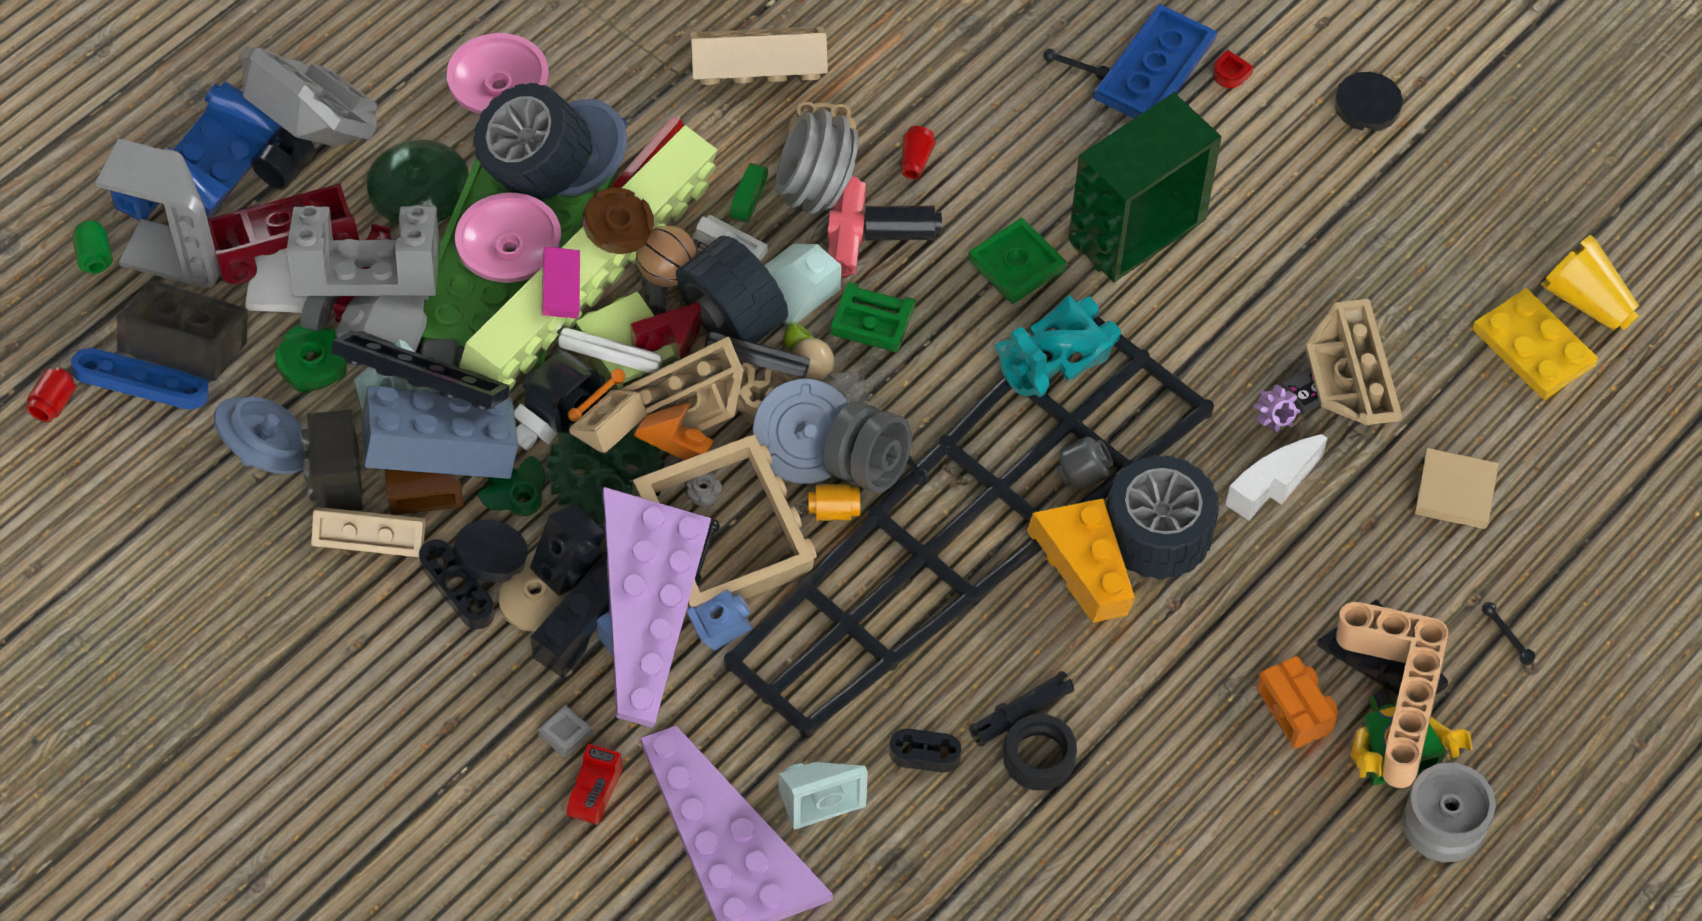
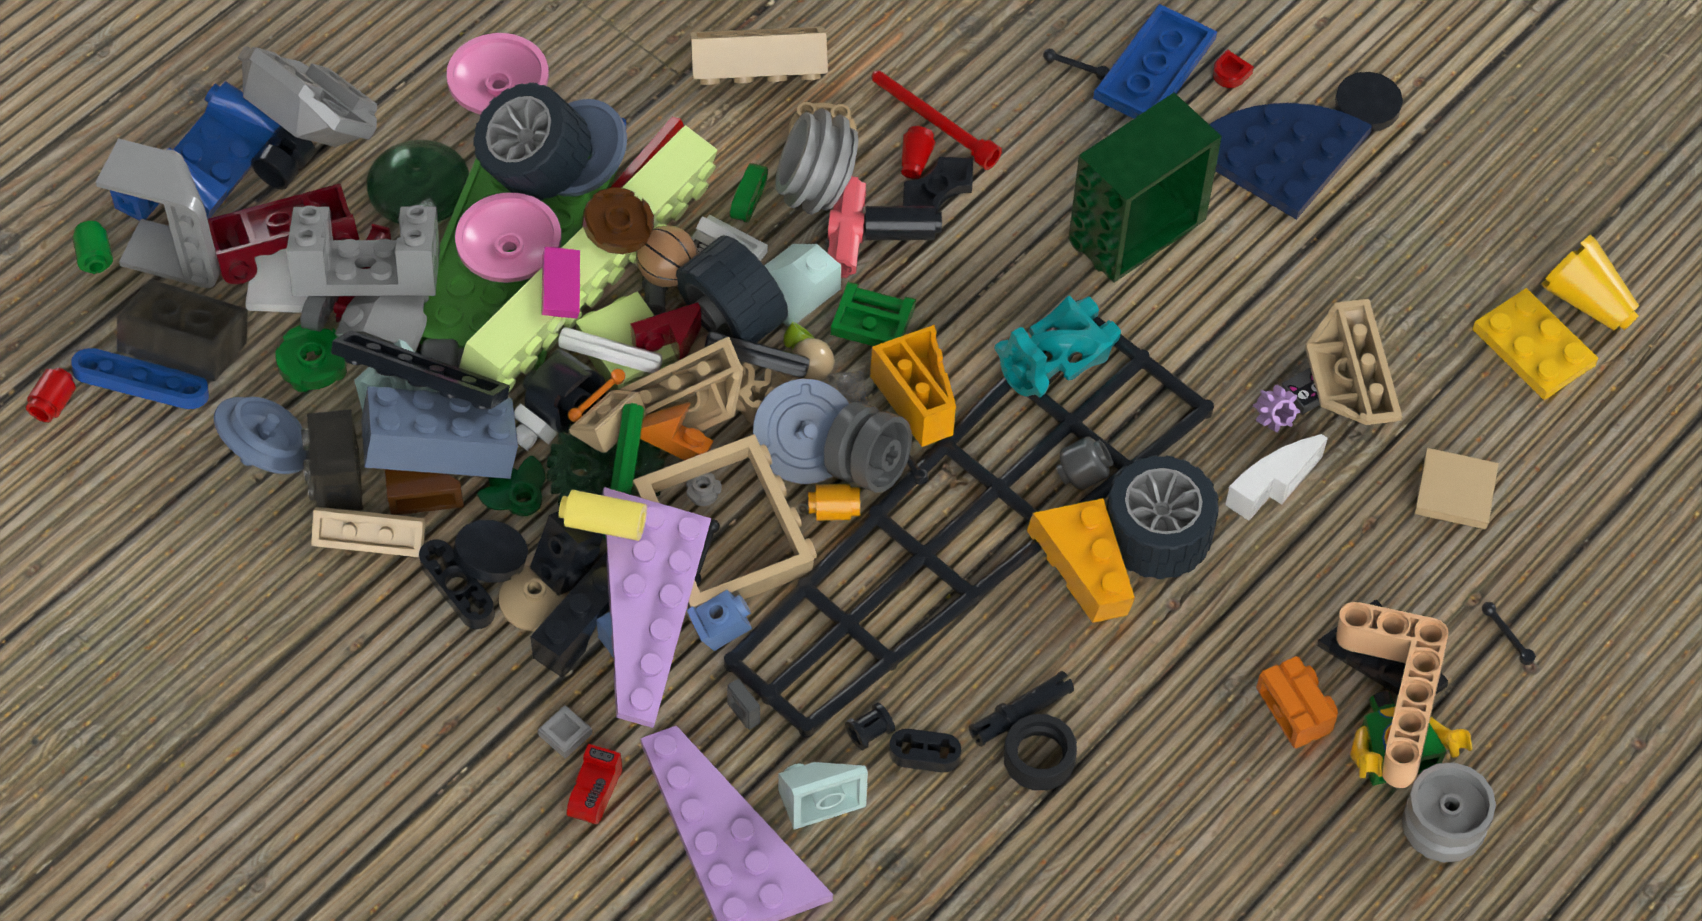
green plate [968,217,1067,305] -> none
none -> light yellow brick [559,490,647,541]
none -> green axle [603,403,645,540]
none -> dark grey tile [727,678,760,730]
none -> black bush [845,702,895,751]
none -> light orange wedge [870,325,956,447]
none -> red piece [871,70,1002,170]
none -> black tile [903,157,973,212]
none -> dark blue plate [1209,103,1372,220]

